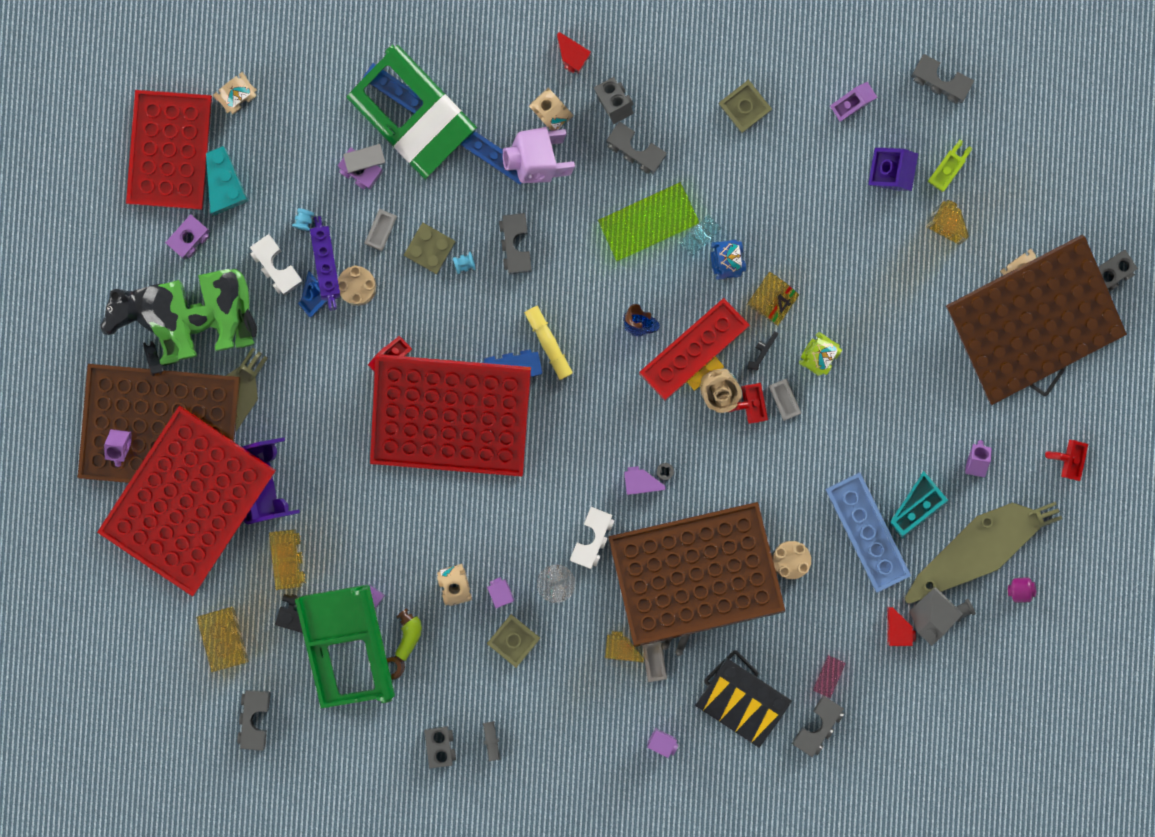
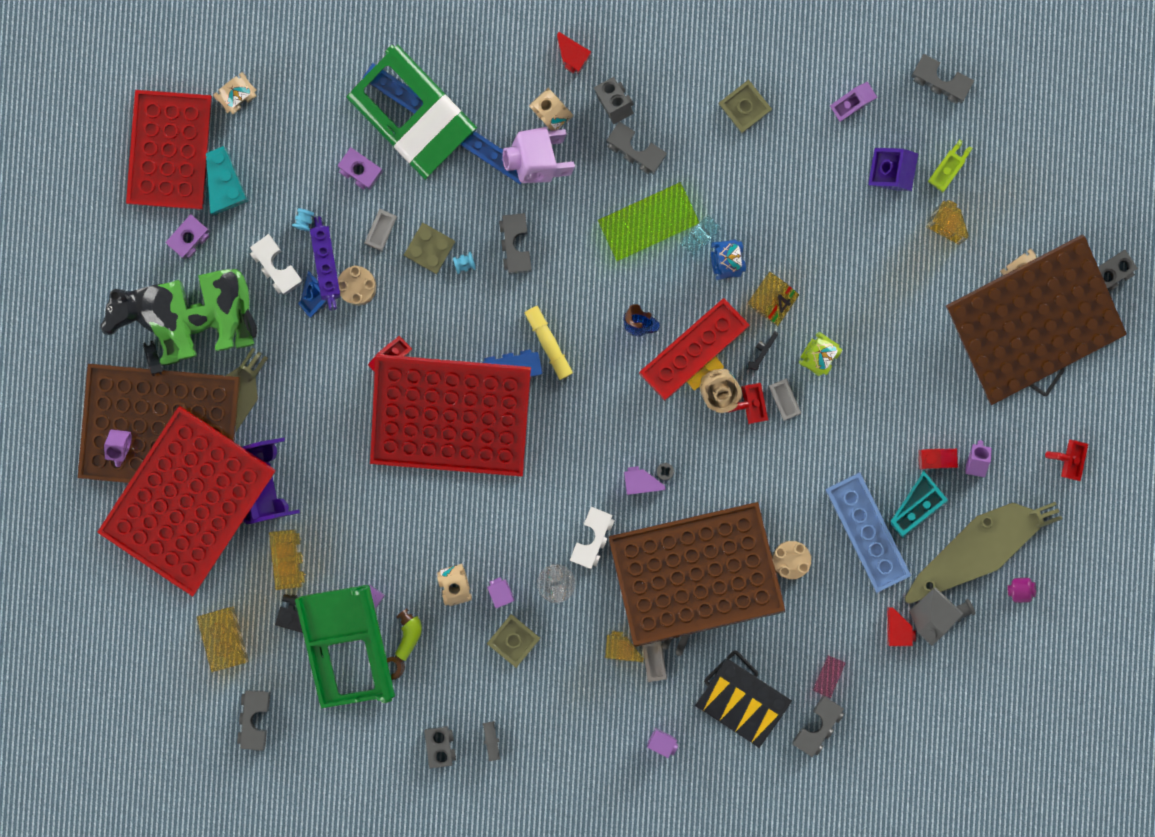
light grey tile [343,144,386,173] -> none
none -> red slope [918,448,958,469]

